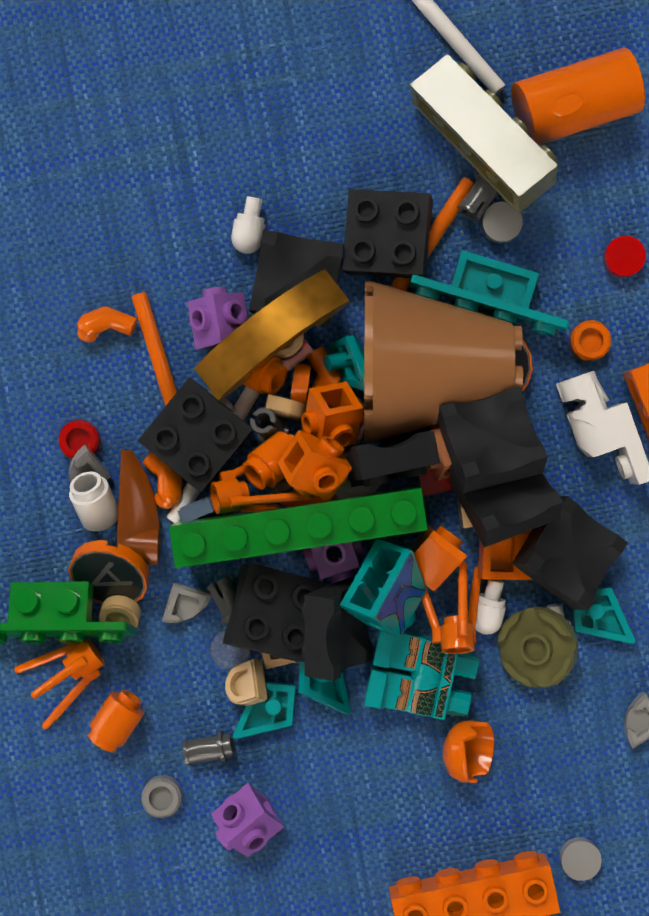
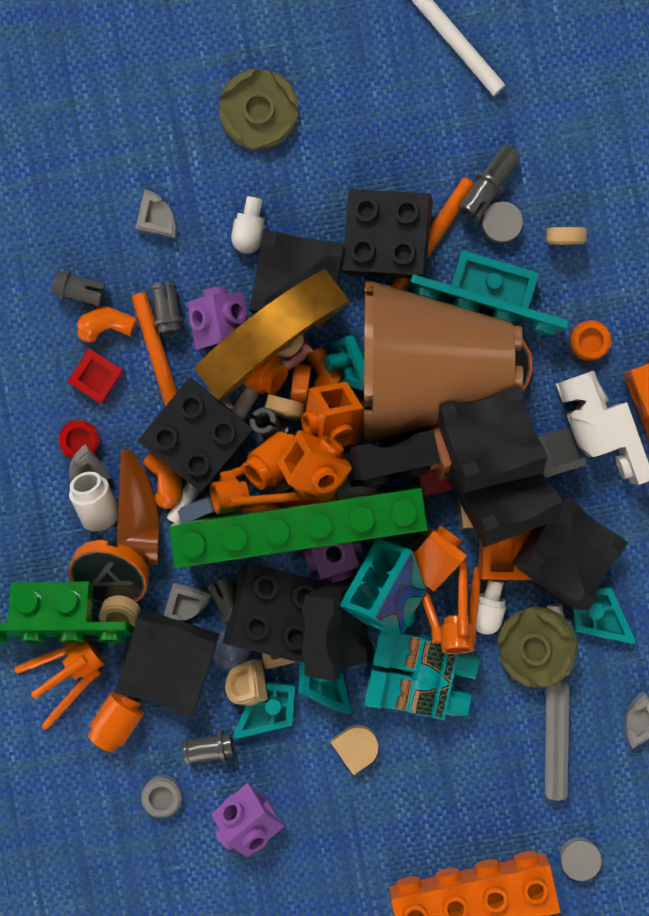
brick [410,54,558,214] -> none
orange hair [442,720,495,783] -> none
orange piece [511,47,645,145] -> none
red tile [603,236,646,278] -> none
none -> dark grey pin [52,269,106,307]
none -> red tile [67,349,125,404]
none -> black brick [115,609,220,718]
none -> light grey tile [136,189,177,239]
none -> dark grey pin [150,282,185,335]
none -> olive tile [219,69,298,151]
none -> tan tile [331,725,378,775]
none -> dark grey panel [537,428,587,478]
none -> light grey axle [545,681,569,801]
none -> tan tile [546,227,587,245]

